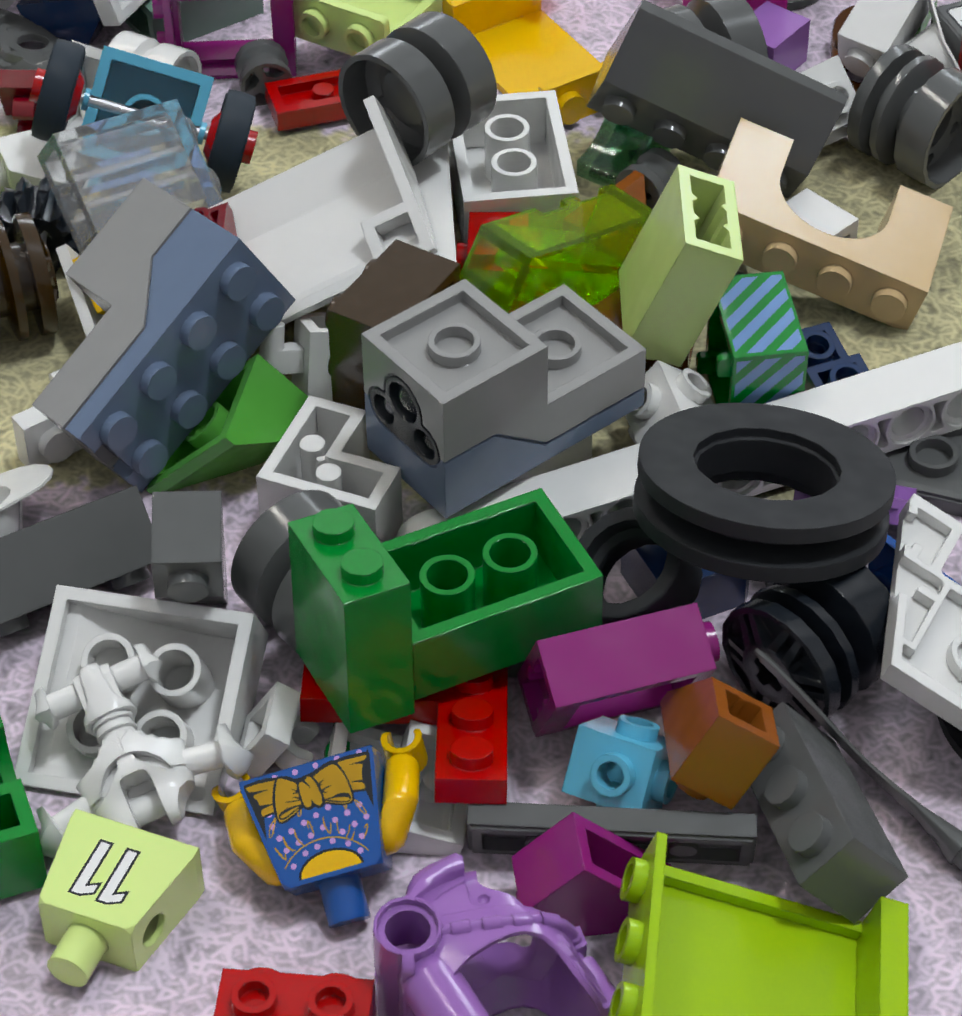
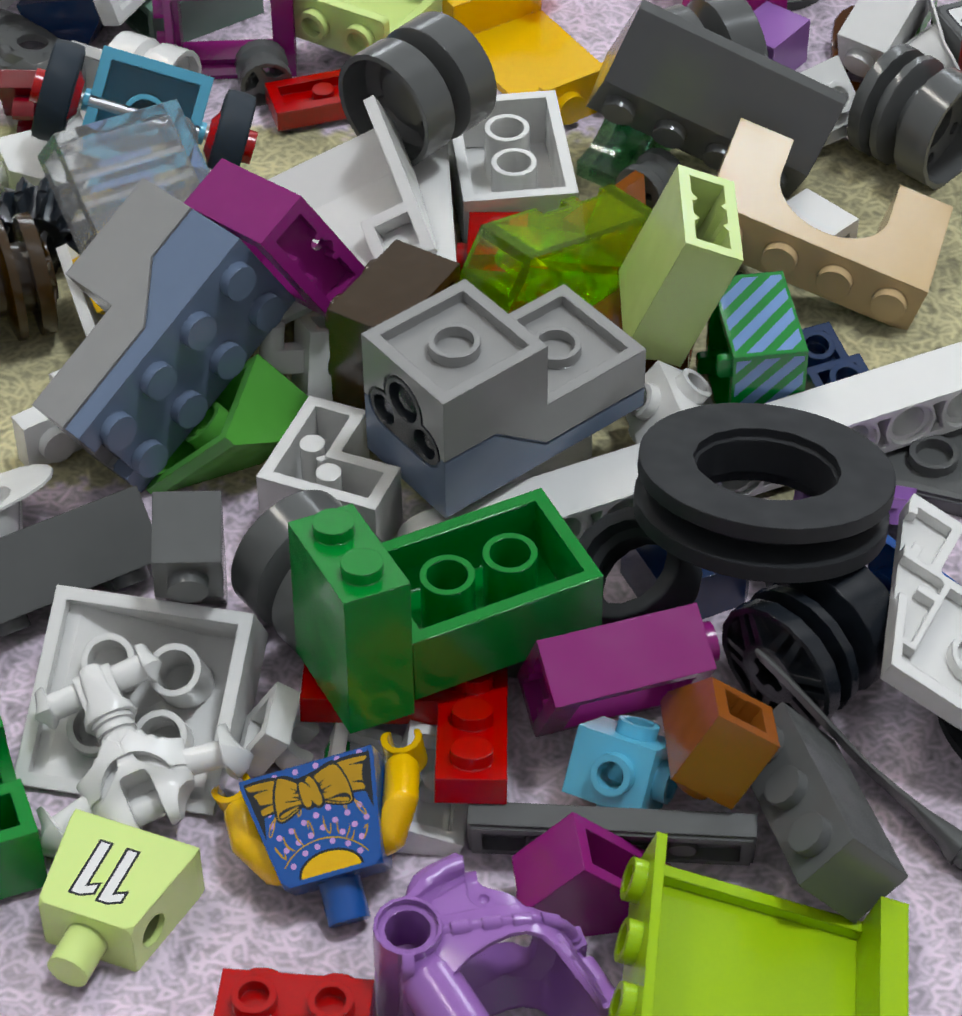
none -> magenta window [184,158,365,317]

